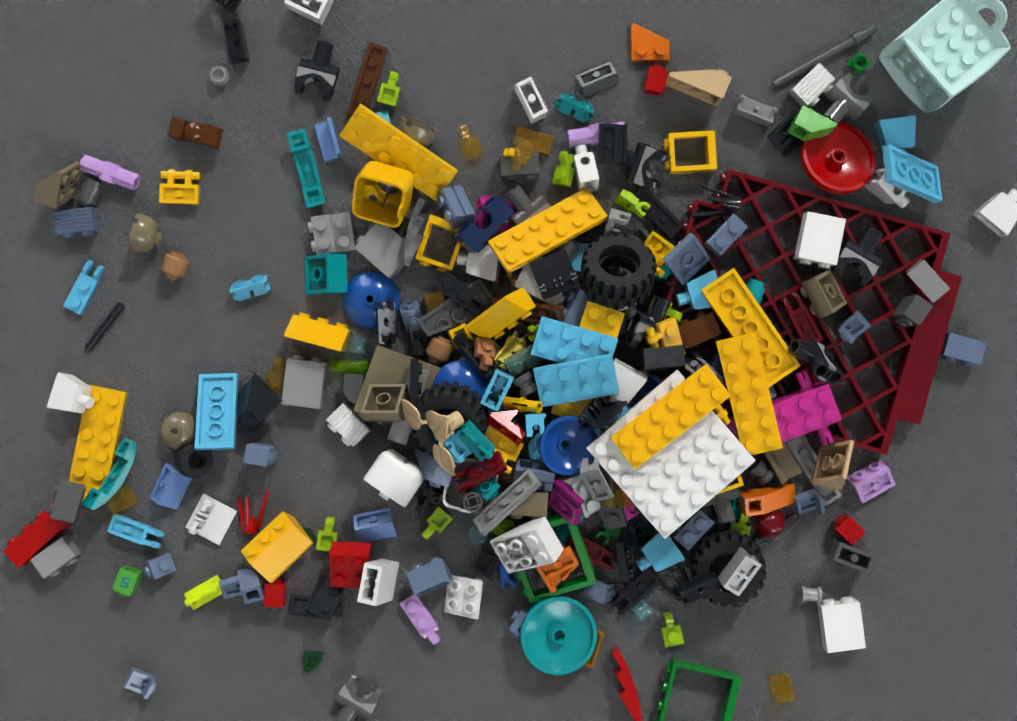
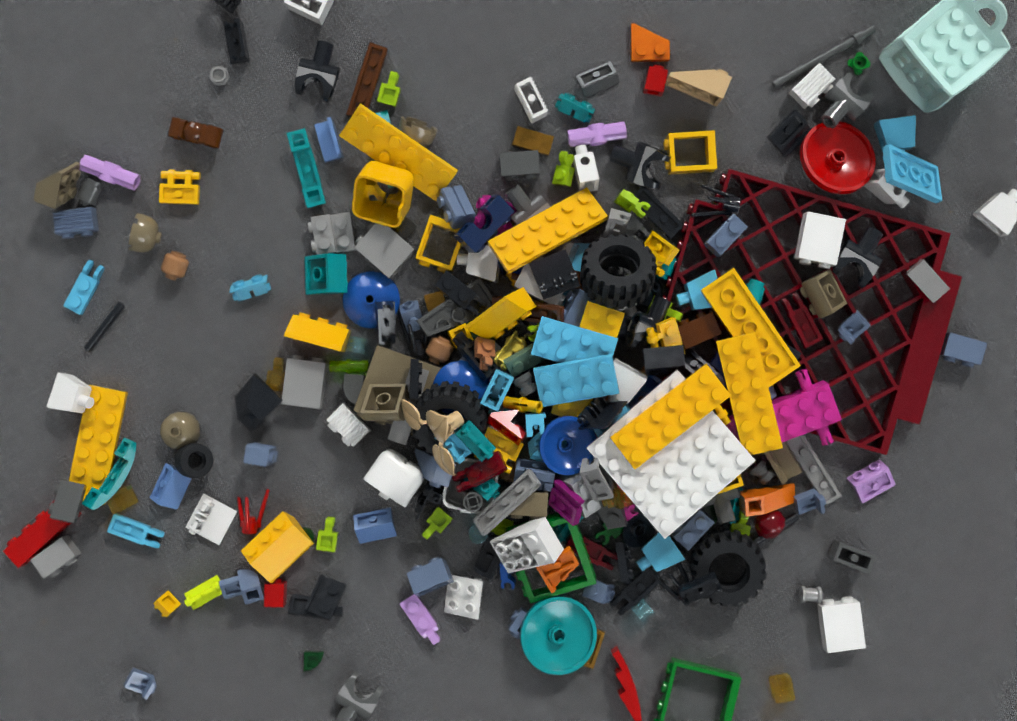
bright green brick [112,565,144,597] -> none
sand blue bracket [143,553,176,580] -> none
medium azure plate [194,373,239,451] -> none
red brick [329,541,371,588] -> none
white brick [357,558,399,606] -> none
black slope [399,197,426,275] -> none
clear yellow plate [459,124,484,161] -> none
clear yellow piece [502,136,536,171] -> none
black plate [598,123,627,164] -> none
lime plate [661,611,684,648] -> none
sand blue plate [662,232,711,285] -> none
light grey hinge [718,547,762,596] -> none
light grey hinge [733,94,778,127] -> none
bright green slope [787,106,837,141] -> none
black connector [788,338,844,384] -> none
tan slope [812,440,854,490] -> none
red brick [831,514,866,546] -> none
dark grey brick [891,295,933,327] -> none
none -> yellow tile [153,590,181,617]

